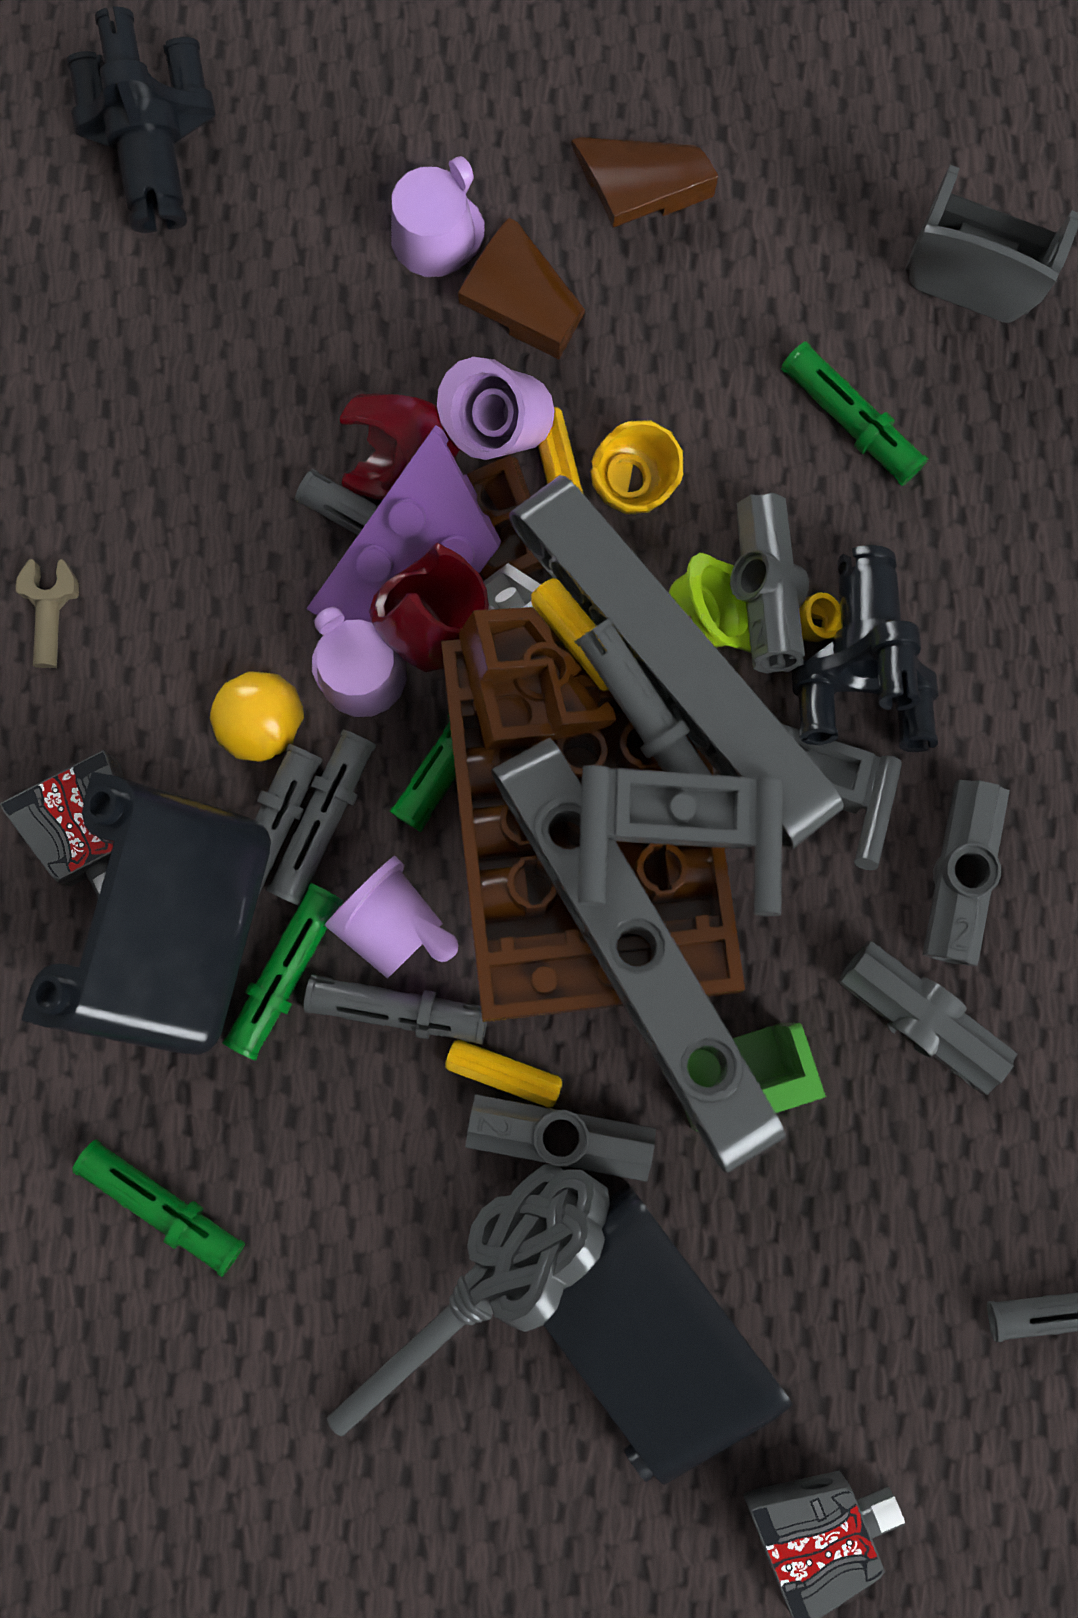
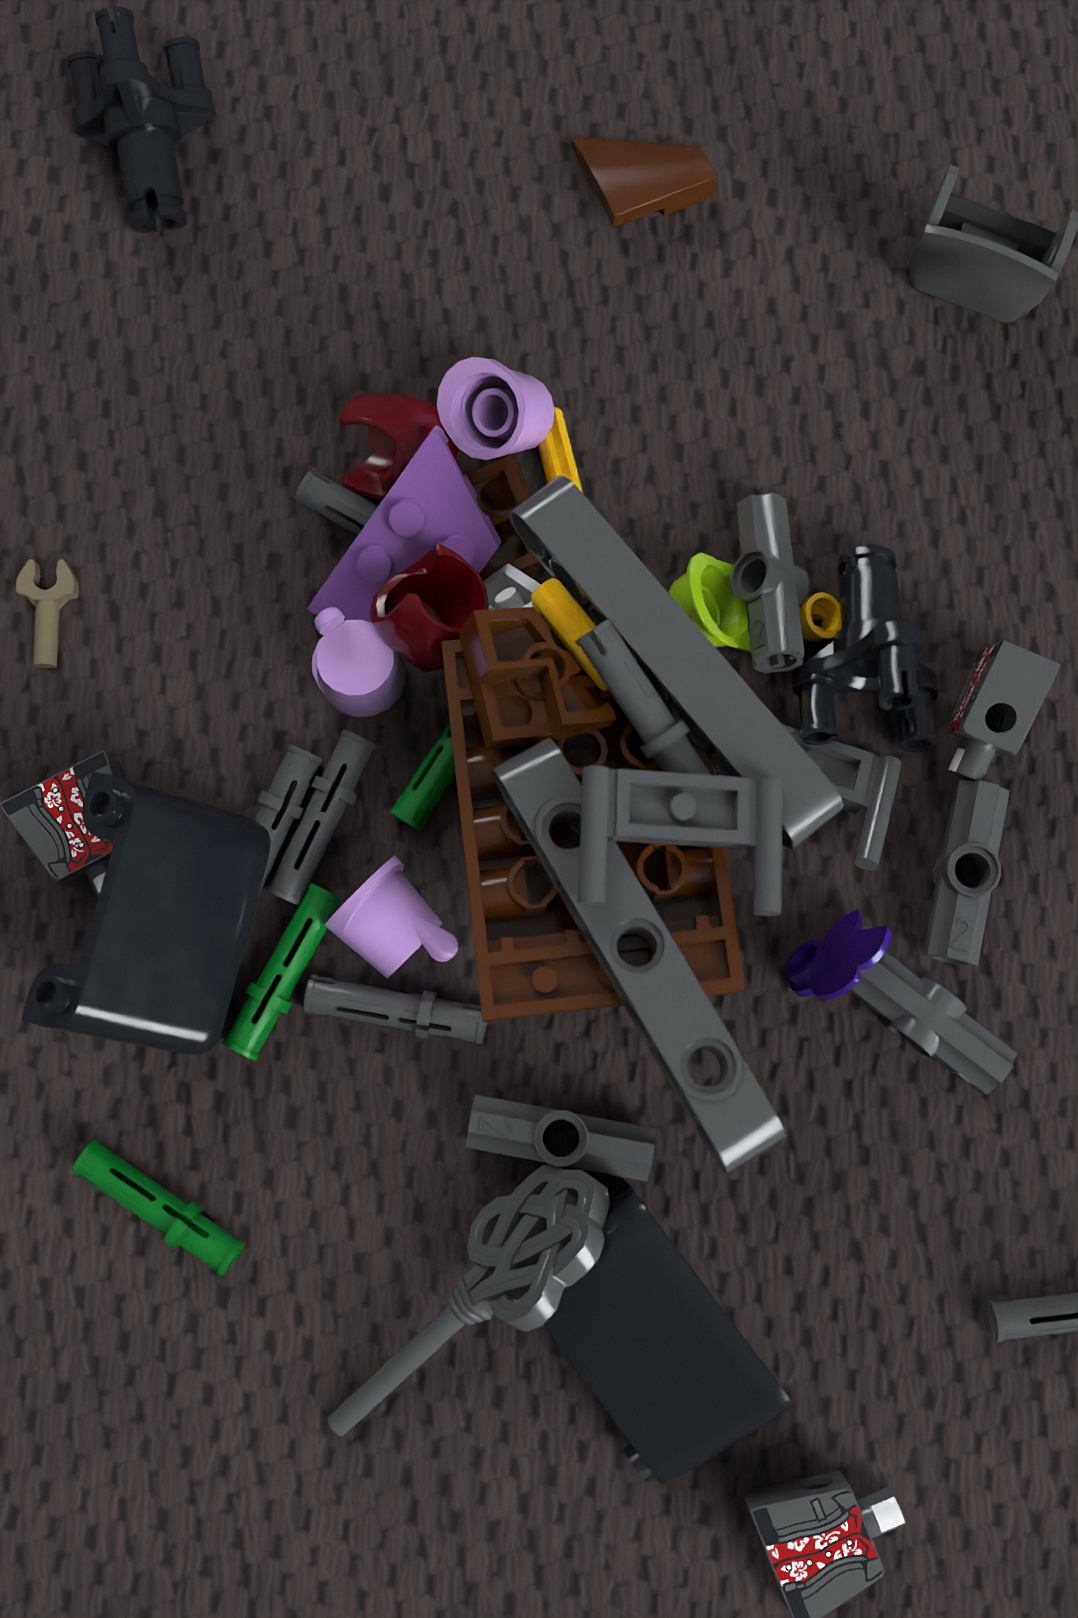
yellow hair [210,671,304,762] -> none
lavender hat [391,156,484,277] -> none
yellow axle [445,1040,562,1108] -> none
reddish brown slope [458,218,585,359] -> none
yellow hair [590,420,683,515] -> none
bright green panel [685,1022,826,1132] -> none
green pin [781,341,929,486] -> none
none -> dark purple plate [784,909,892,1000]
none -> dark grey torso [945,640,1061,781]

